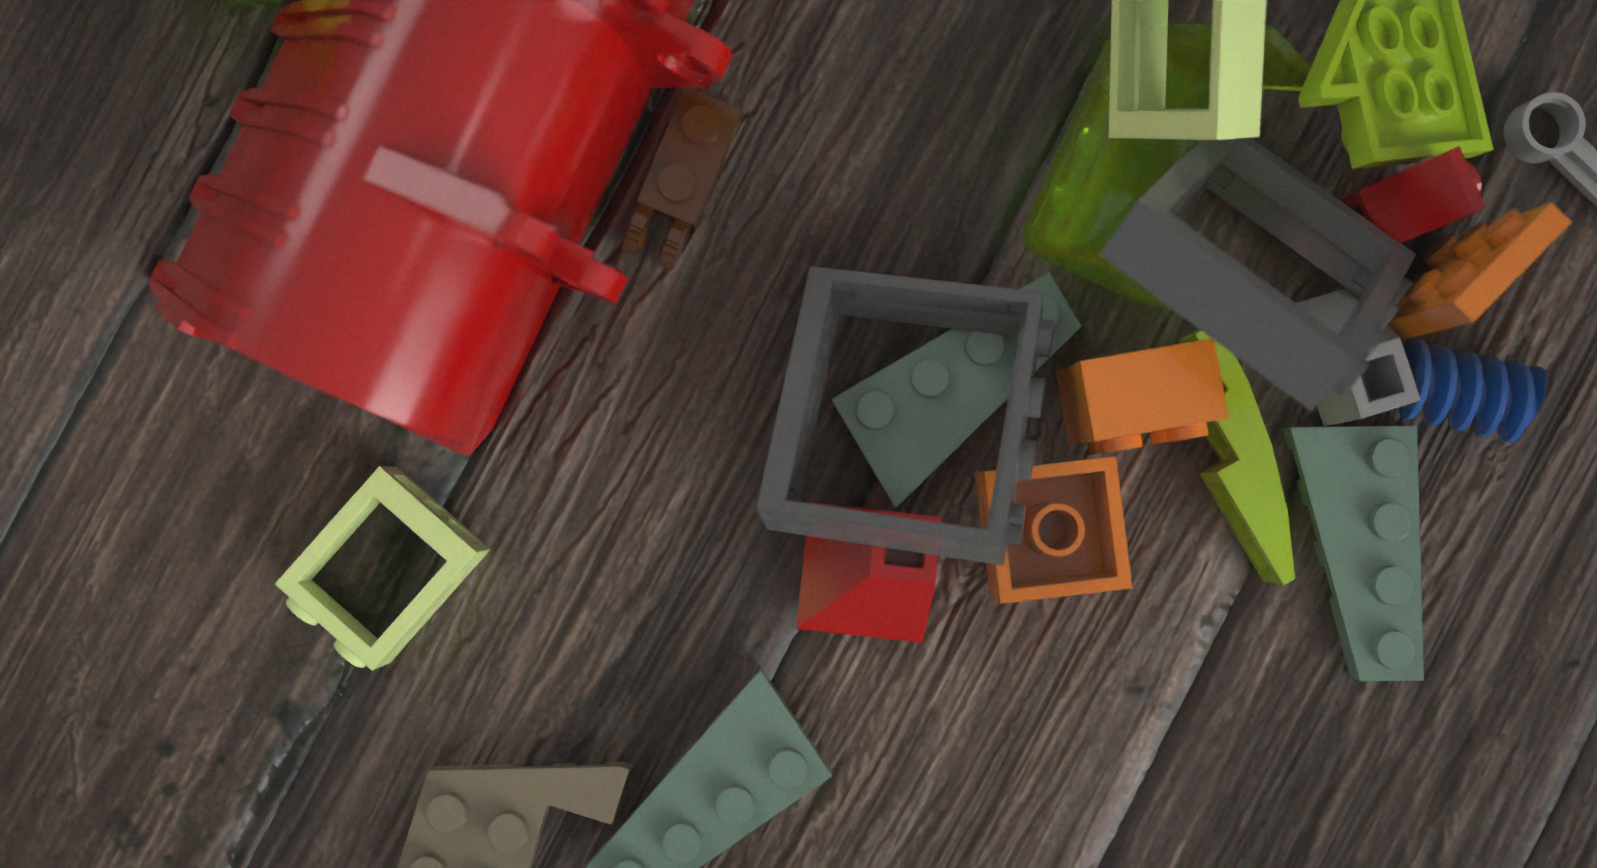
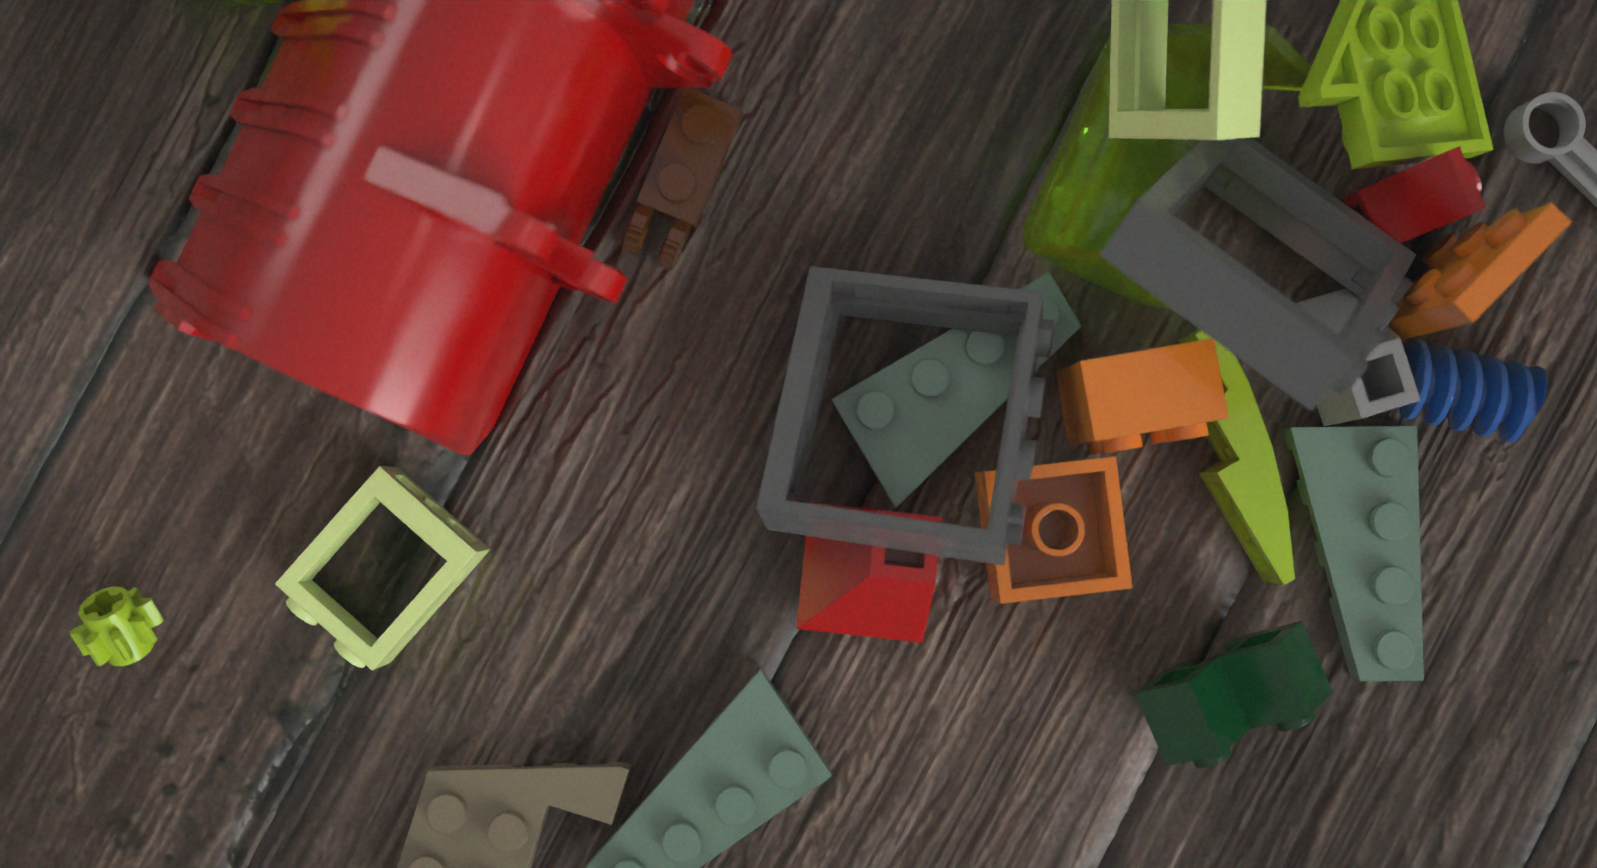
none -> lime gear [70,586,164,667]
none -> dark green brick [1135,621,1333,768]

